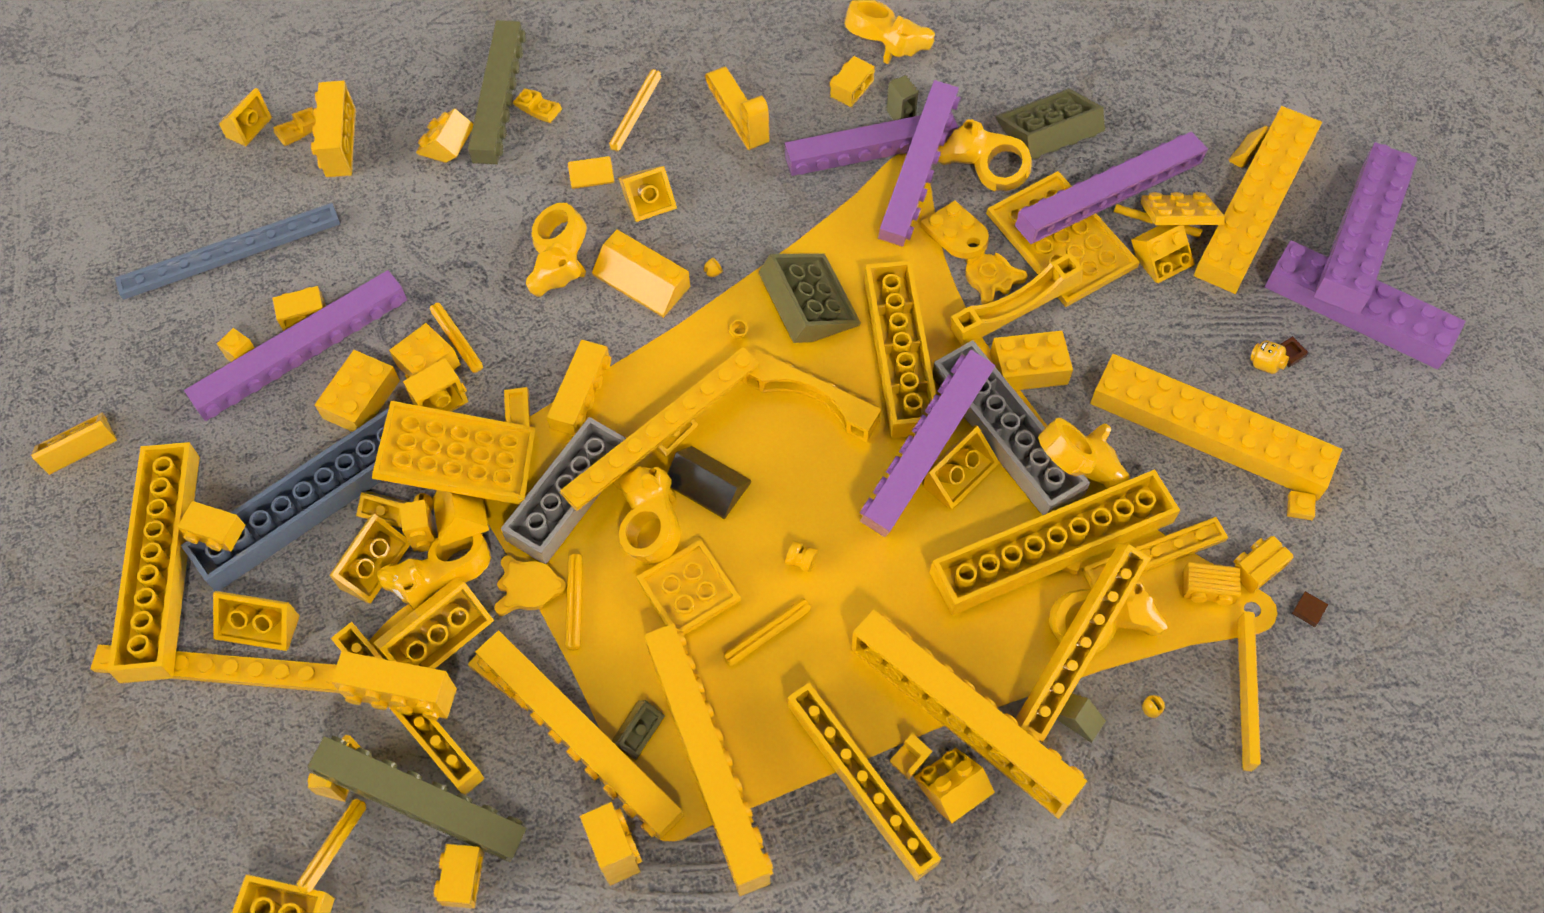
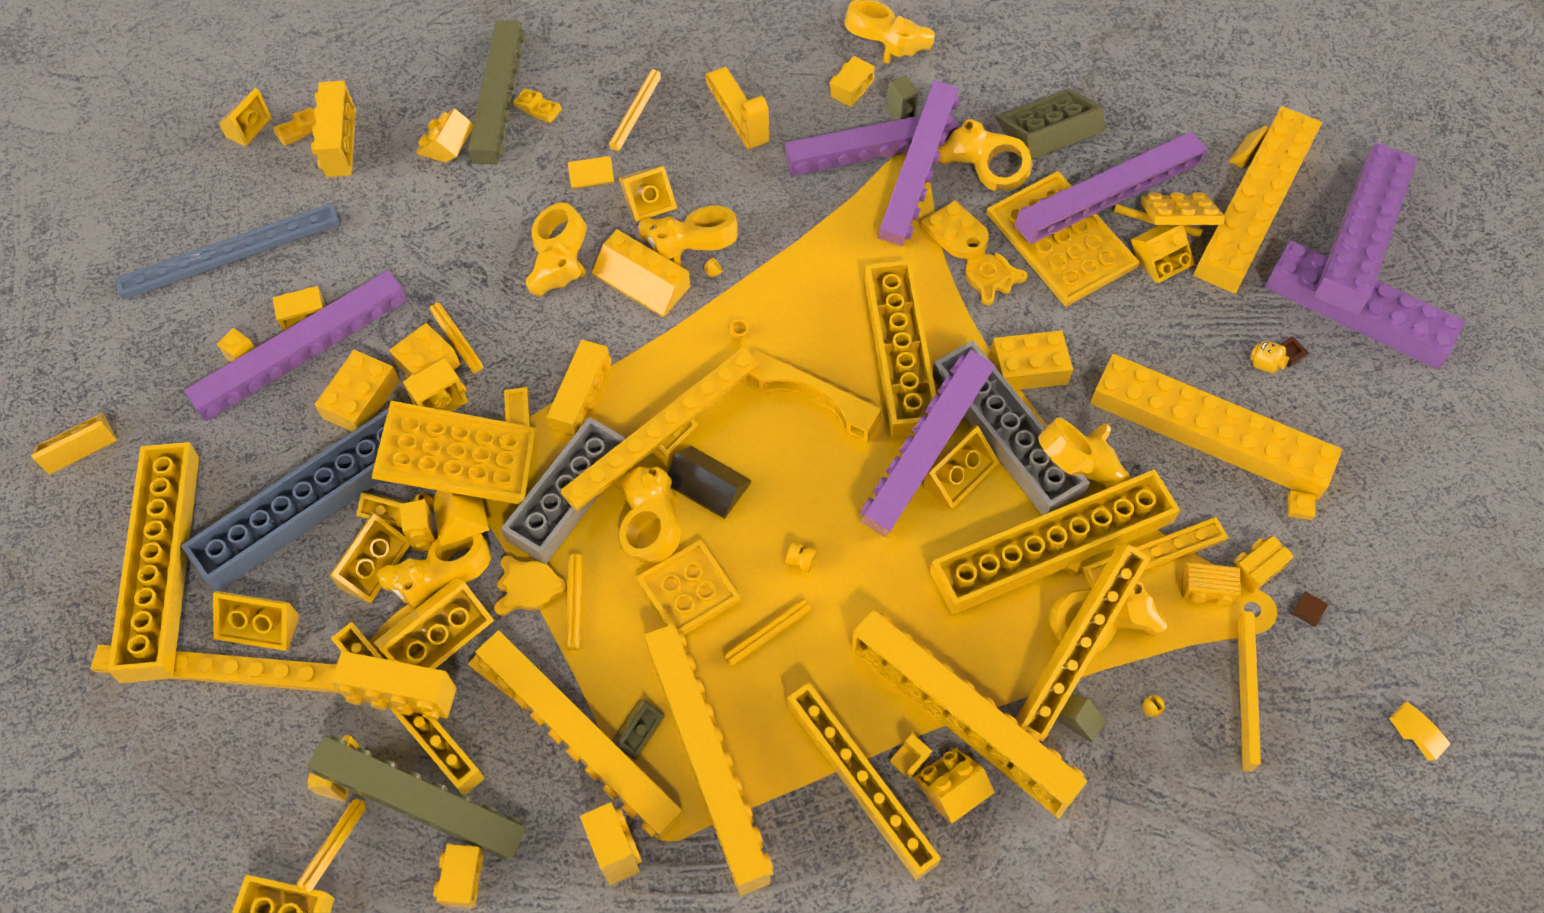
yellow brick [177,501,245,552] -> none
olive slope [759,254,861,343] -> none
yellow arch [951,252,1083,346] -> none
none -> yellow animal [638,205,738,266]
none -> yellow slope [1389,702,1450,761]

